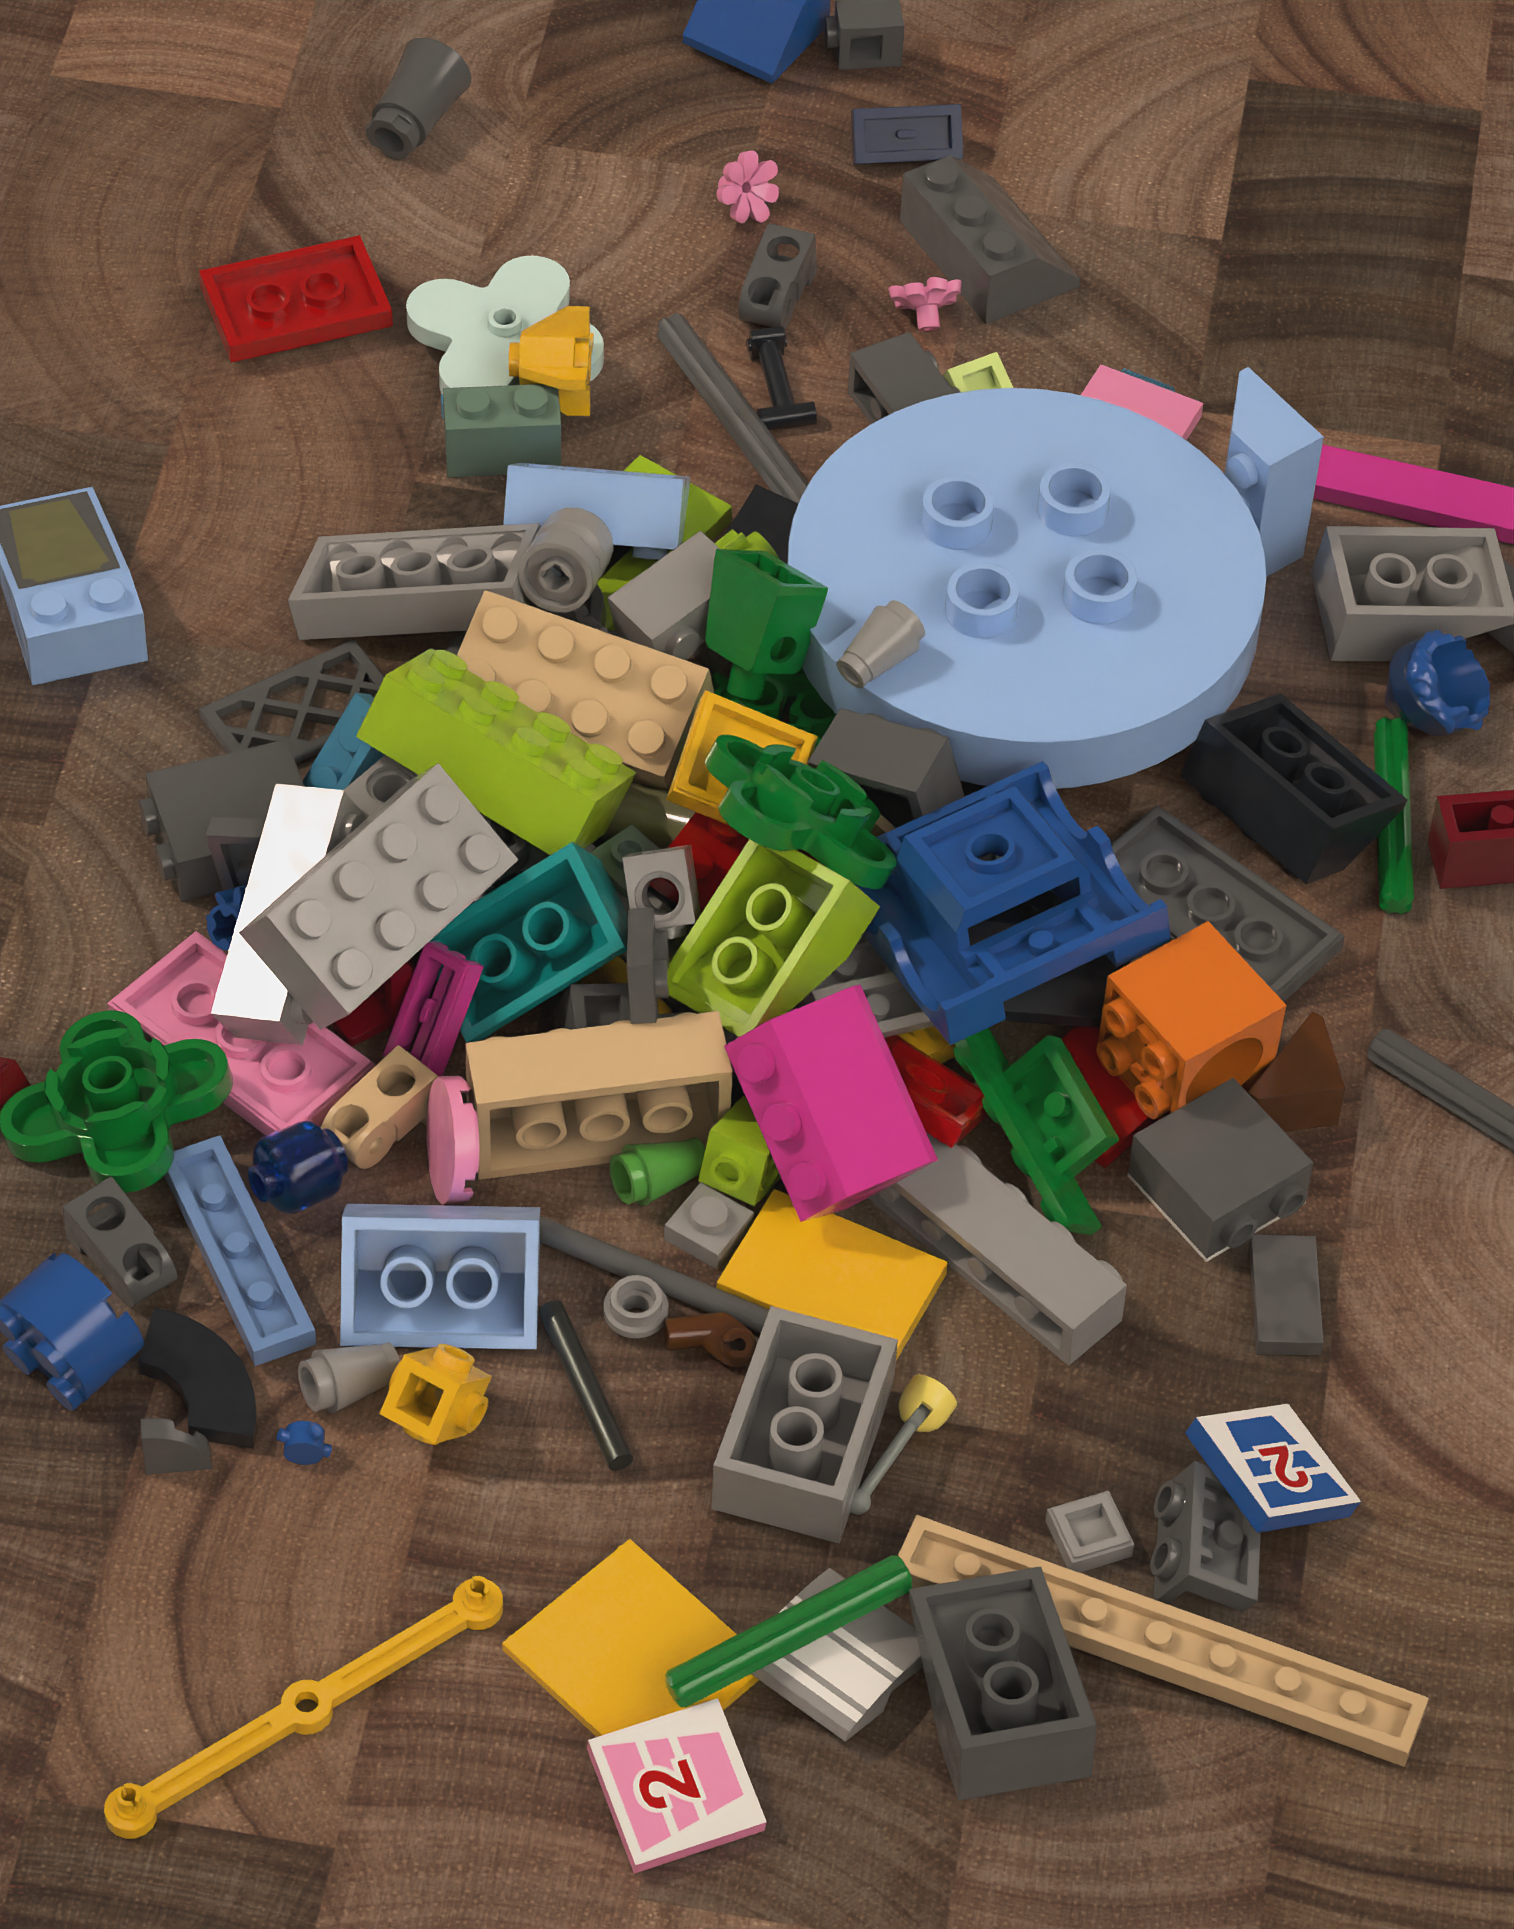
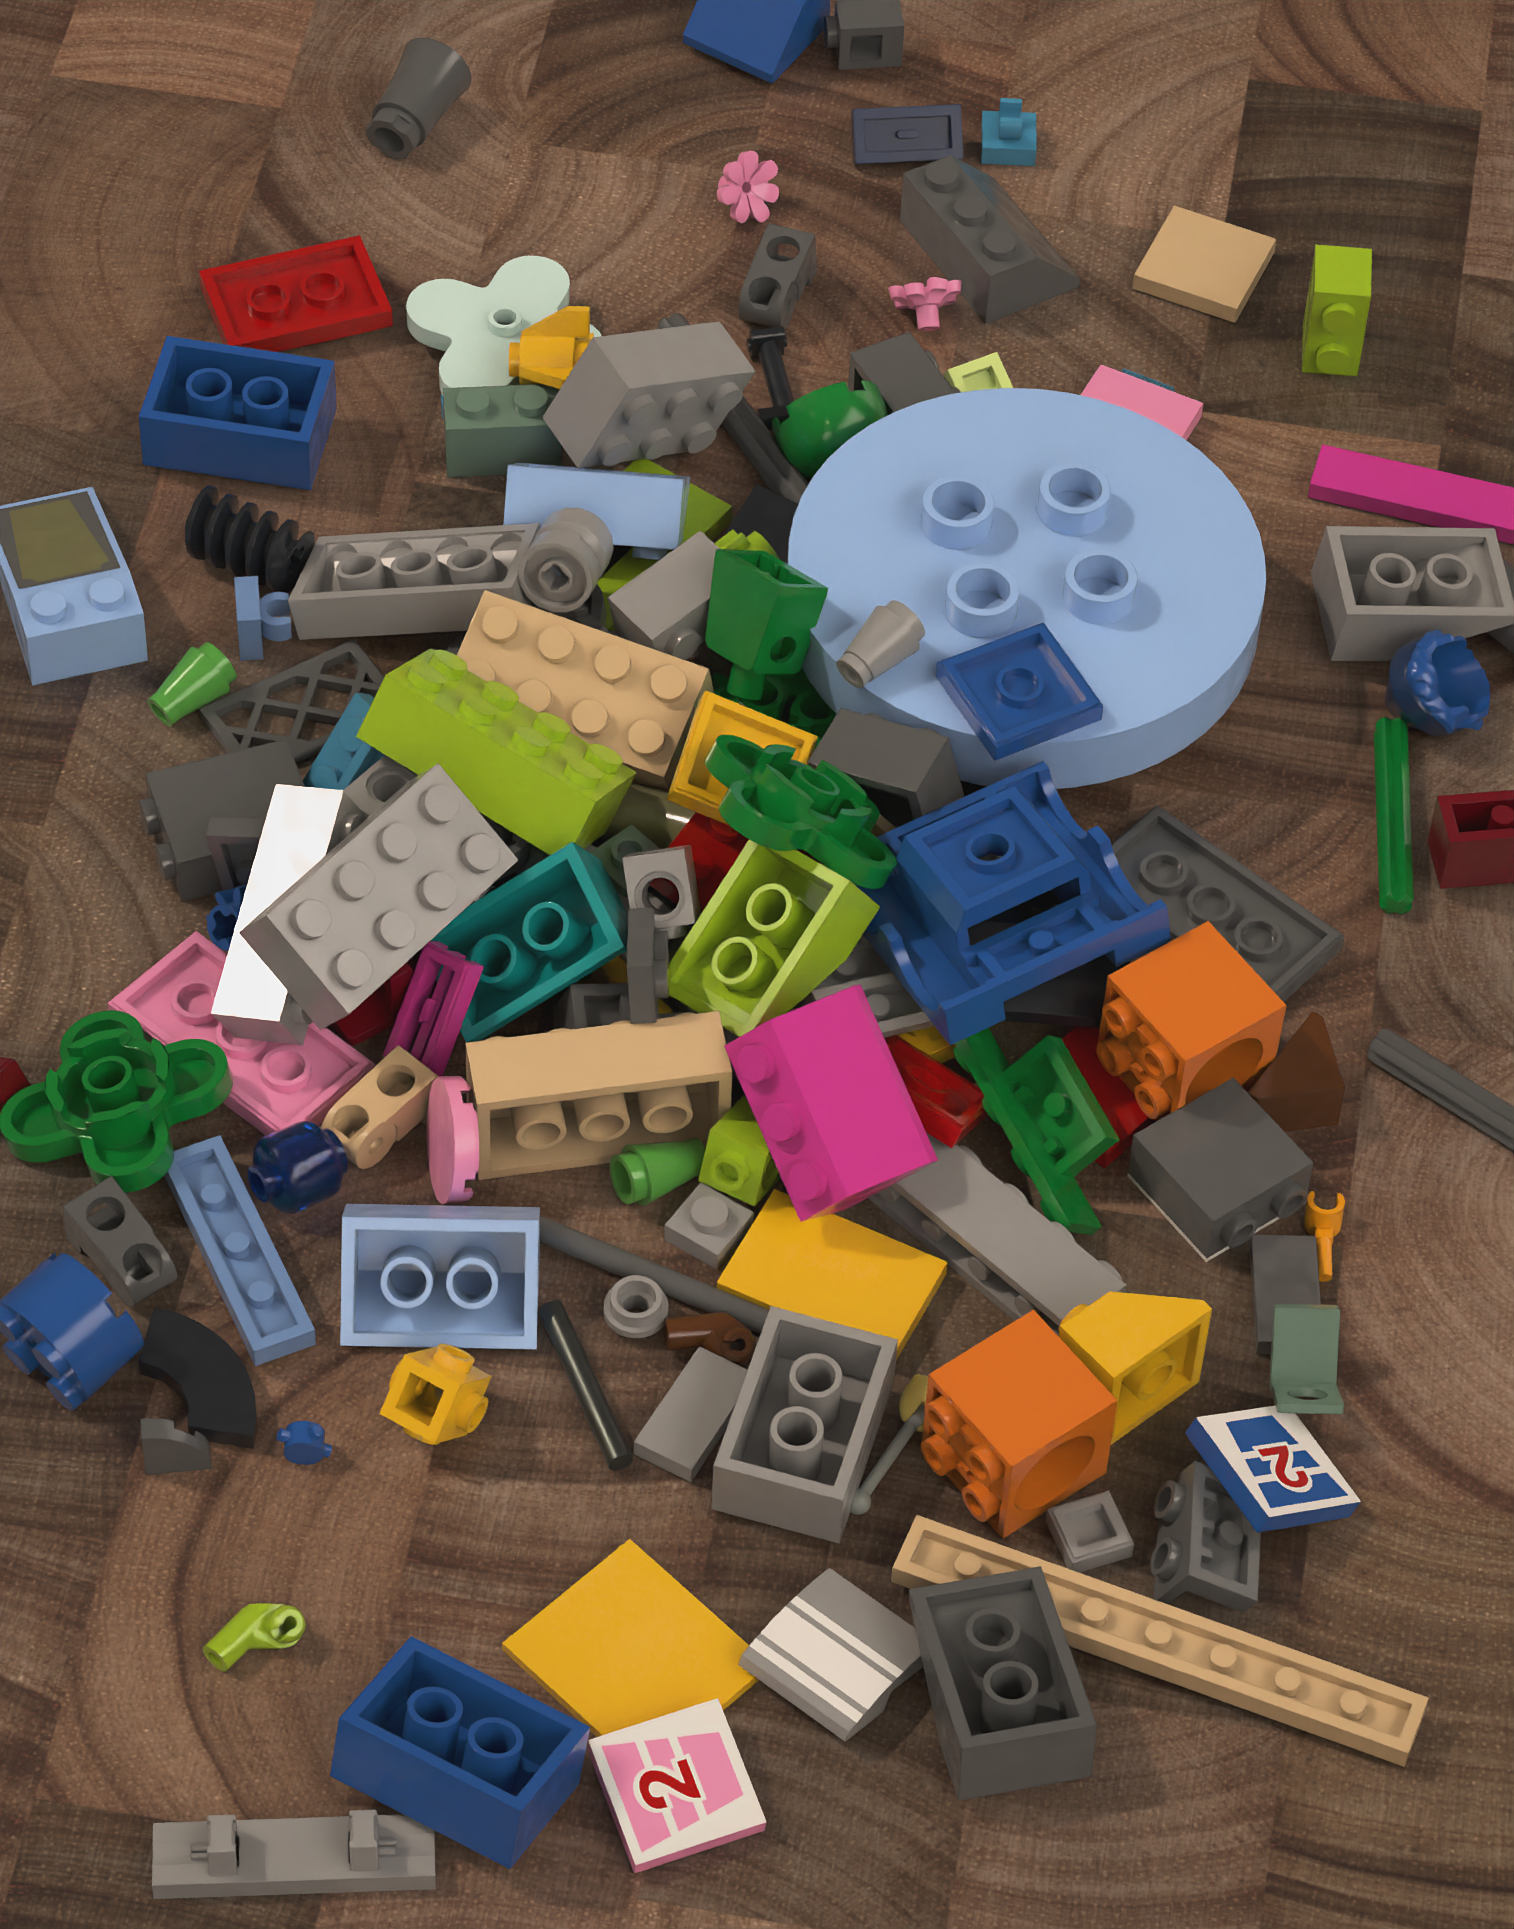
yellow piece [104,1576,503,1839] -> none
light grey cone [298,1342,400,1414] -> none
green axle [665,1555,912,1707] -> none
black slope [1180,693,1408,884] -> none
light blue slope [1224,367,1324,577] -> none
none -> blue brick [139,336,337,490]
none -> bright green cone [147,642,237,727]
none -> light grey hinge [152,1810,436,1899]
none -> black piece [185,486,315,593]
none -> lime arm [202,1603,306,1672]
none -> medium blue tile [234,576,292,661]
none -> blue brick [330,1636,590,1869]
none -> light grey brick [542,321,756,468]
none -> light grey tile [633,1346,747,1482]
none -> green cylinder [772,380,888,480]
none -> orange brick [921,1309,1118,1539]
none -> blue tile [936,622,1103,761]
none -> dark azure tile [981,98,1036,166]
none -> yellow slope [1058,1291,1212,1445]
none -> tan tile [1132,205,1276,323]
none -> sand green bracket [1269,1304,1344,1414]
none -> lime brick [1302,244,1372,377]
none -> light orange hand [1303,1191,1345,1282]

